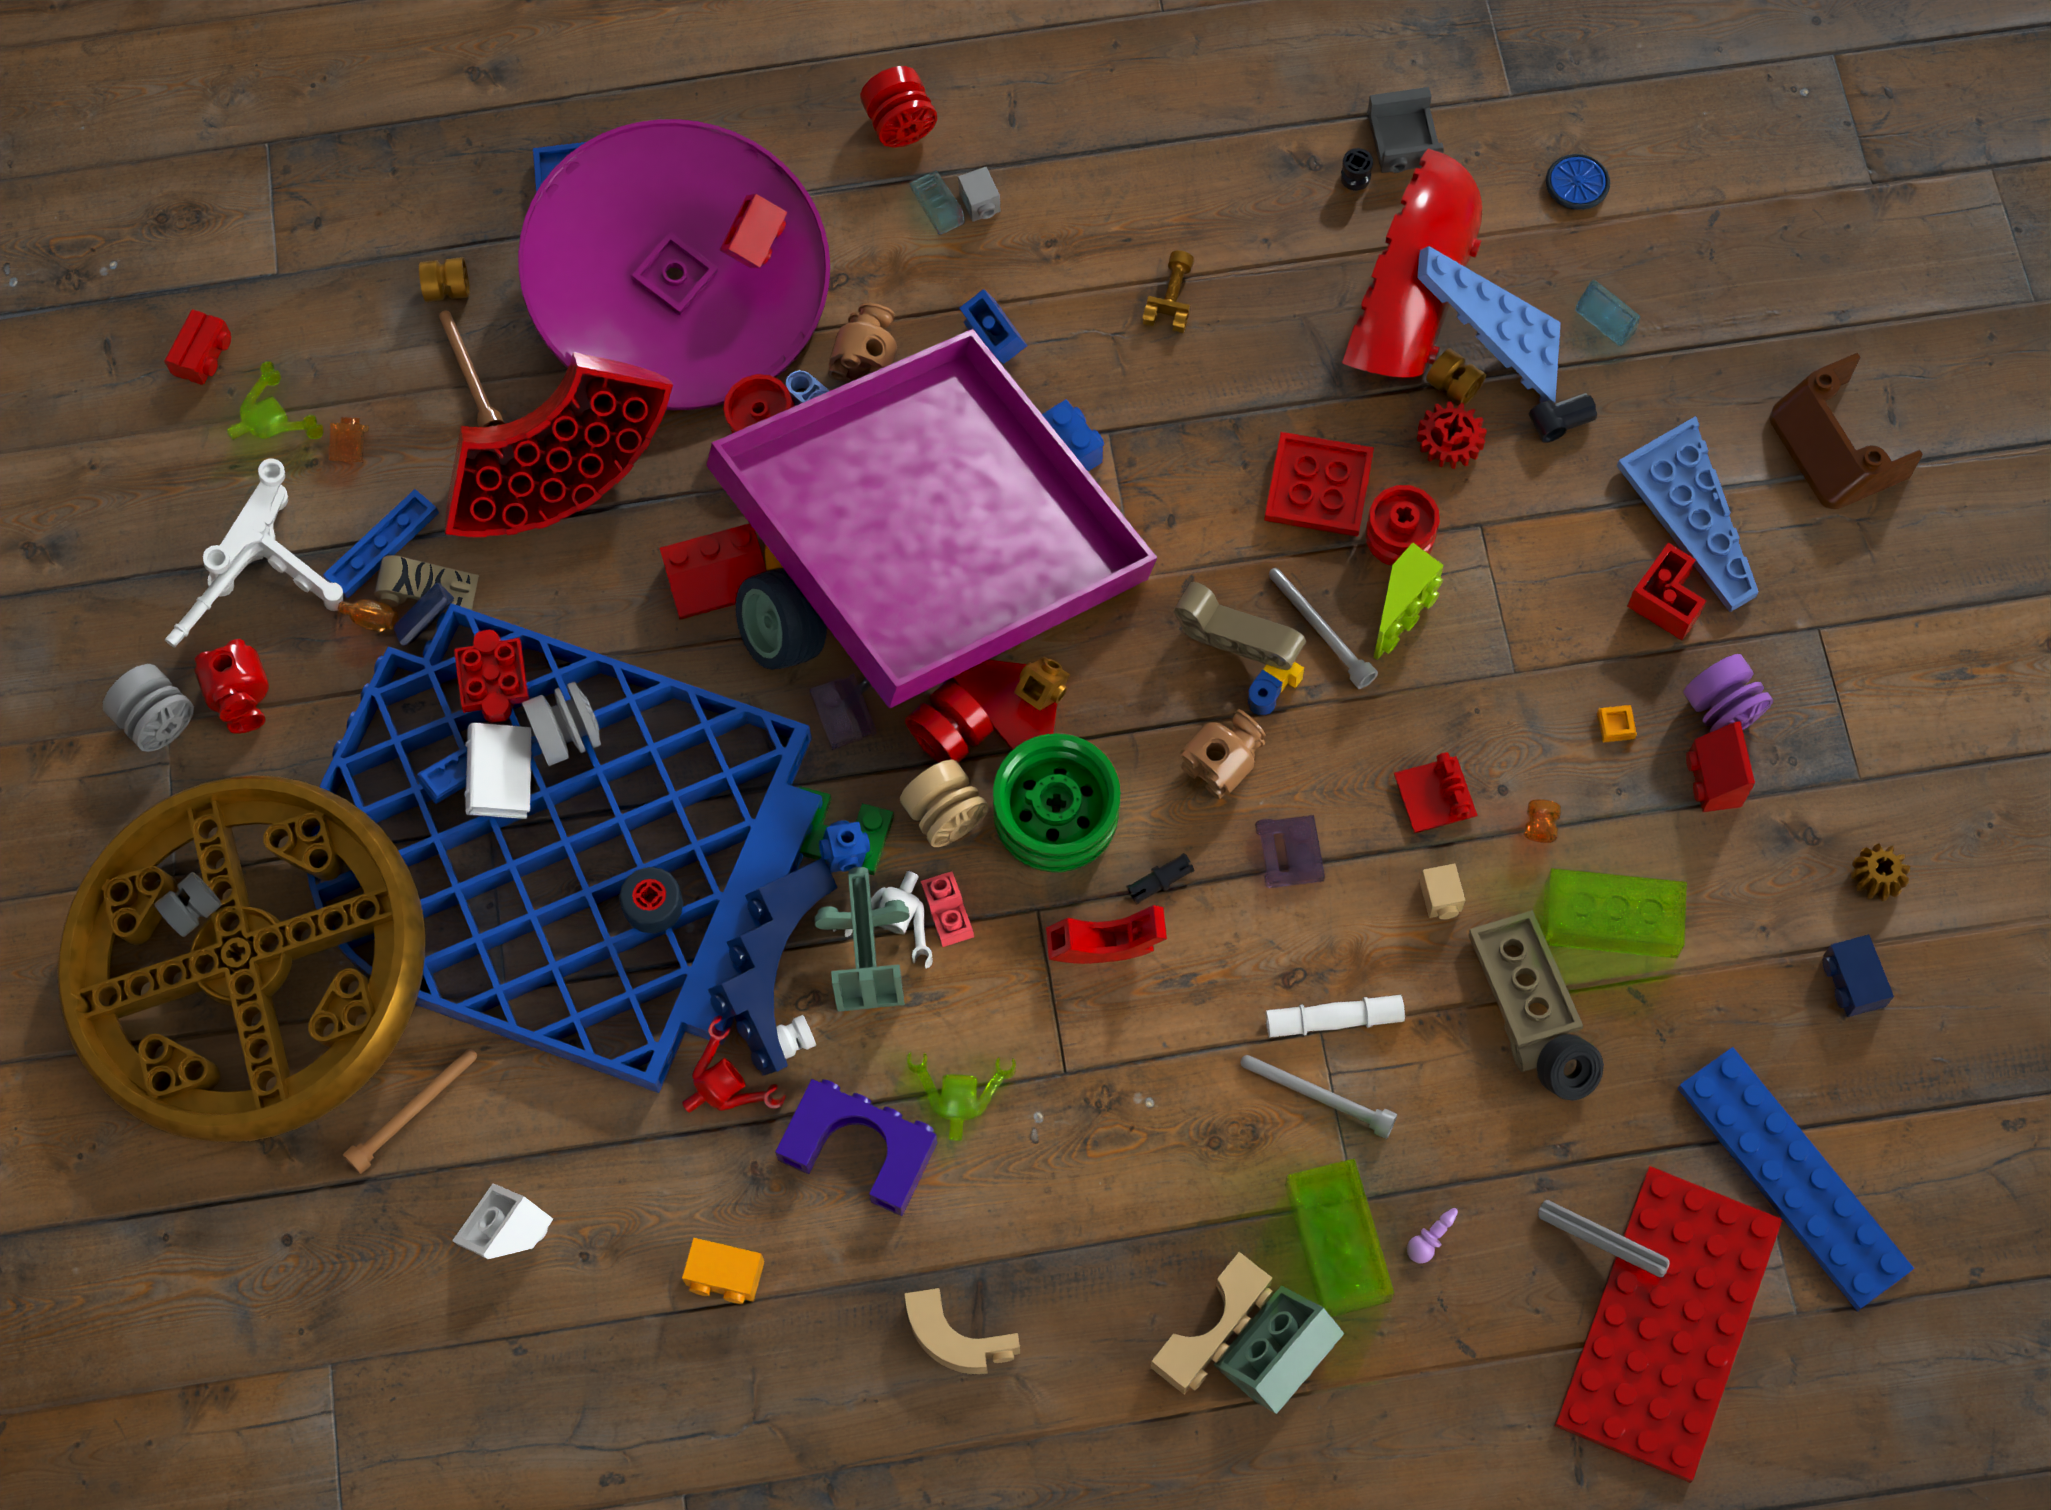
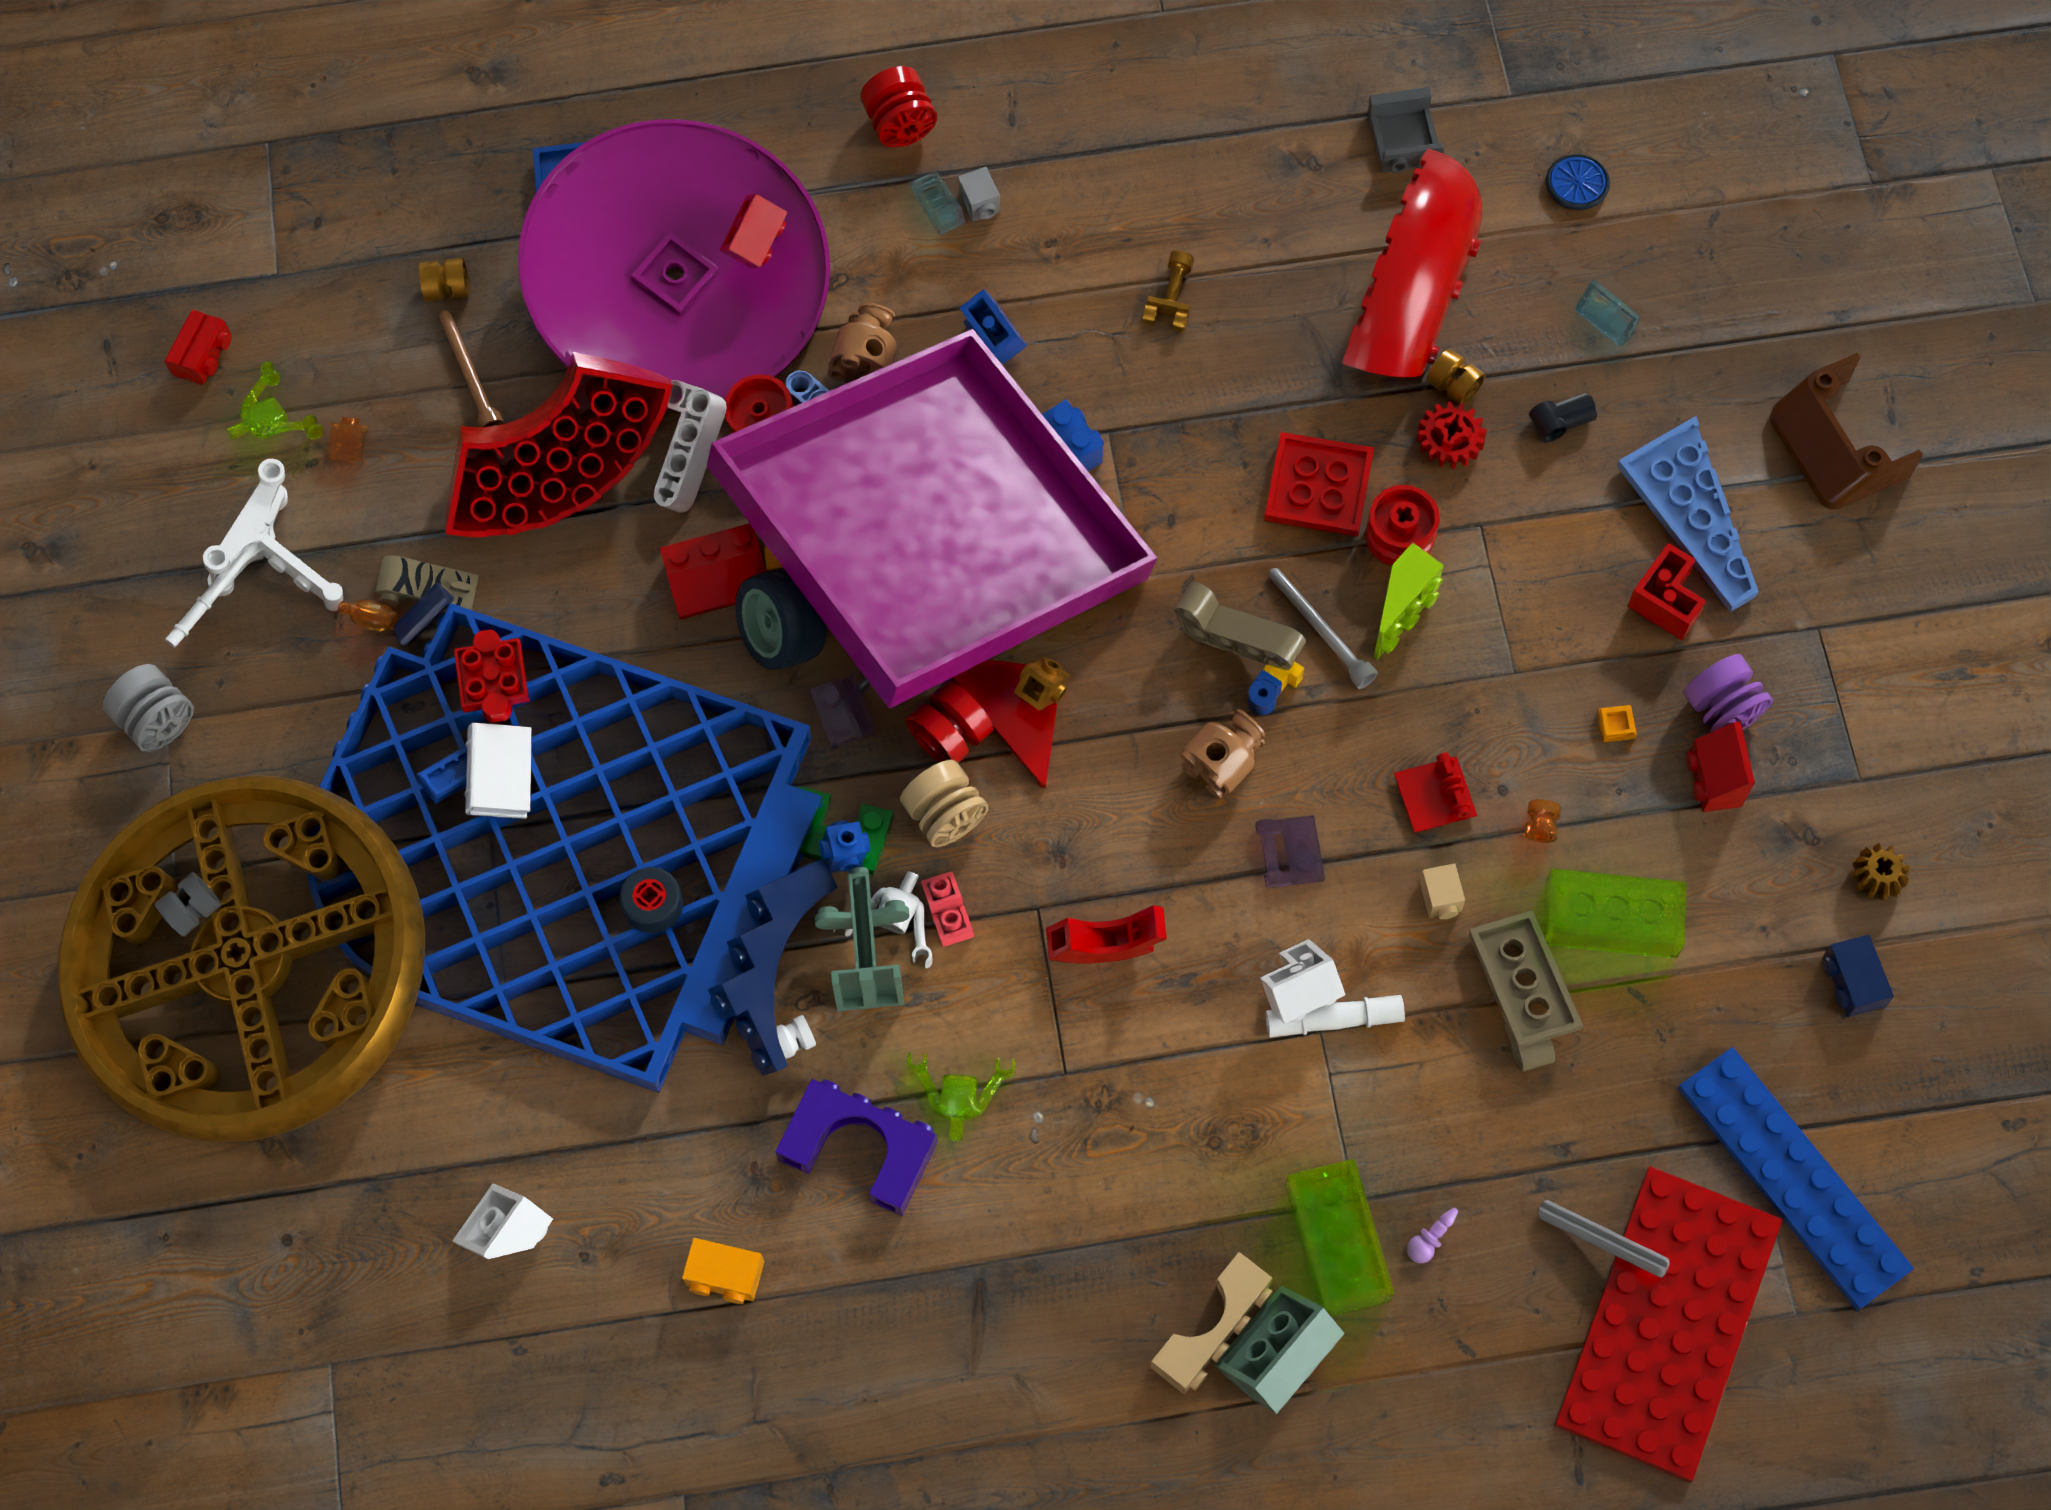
red piece [194,639,269,734] -> none
blue plate [323,489,439,599] -> none
medium nougat piece [342,1049,477,1175] -> none
light grey wheel [522,681,601,766] -> none
red piece [682,1015,786,1113] -> none
tan arch [904,1288,1020,1374] -> none
green wheel [993,733,1121,872] -> none
black pin [1126,853,1195,904] -> none
light grey piece [1240,1055,1398,1139] -> none
black wheel [1340,148,1373,191] -> none
medium blue wing [1417,246,1561,403] -> none
black tyre [1537,1034,1604,1101] -> none
none -> white beam [654,380,727,513]
none -> white brick [1260,939,1346,1024]

